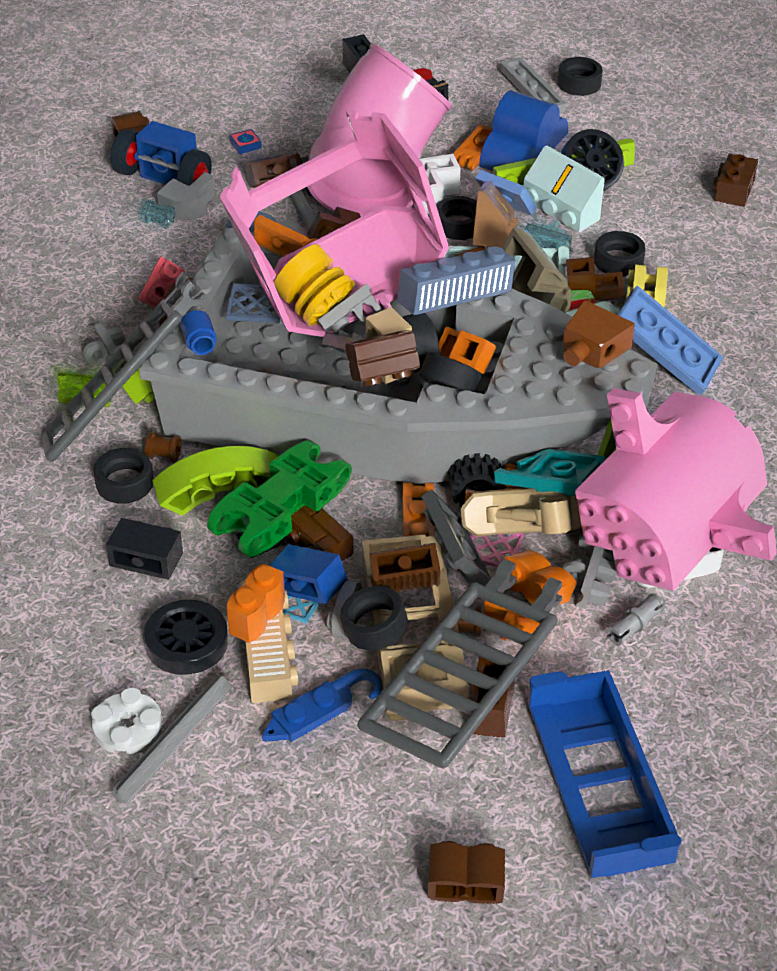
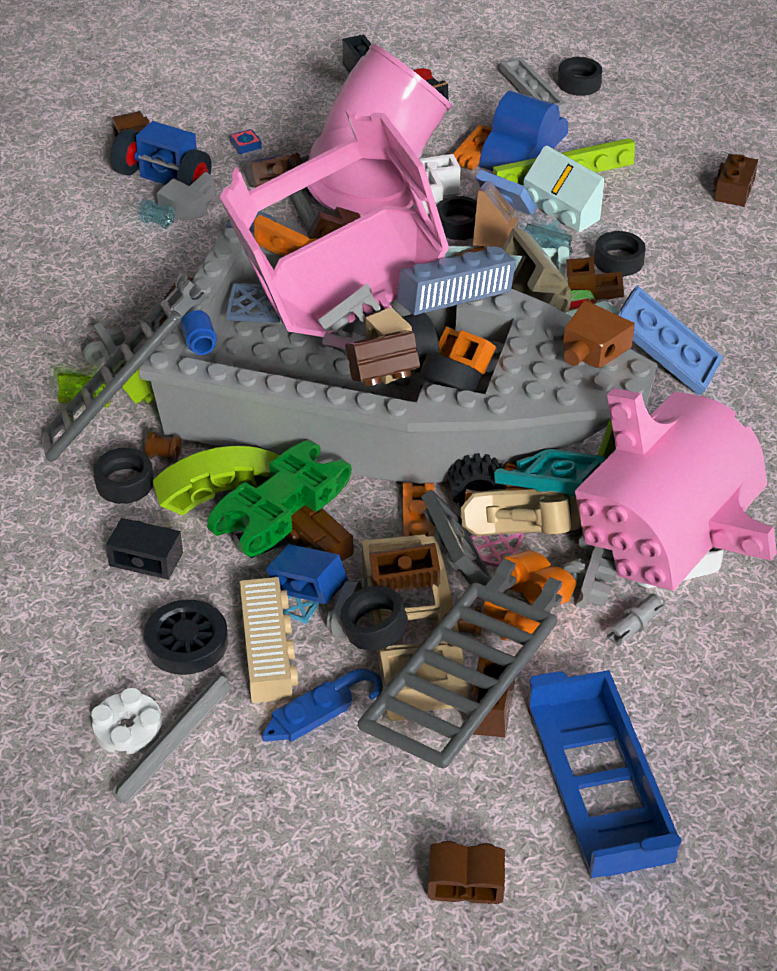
coral hips [137,256,184,309] -> none
orange brick [227,563,285,643] -> none
yellow wheel [274,244,355,326] -> none
black wheel [561,129,624,192] -> none
light yellow brick [626,264,668,307] -> none

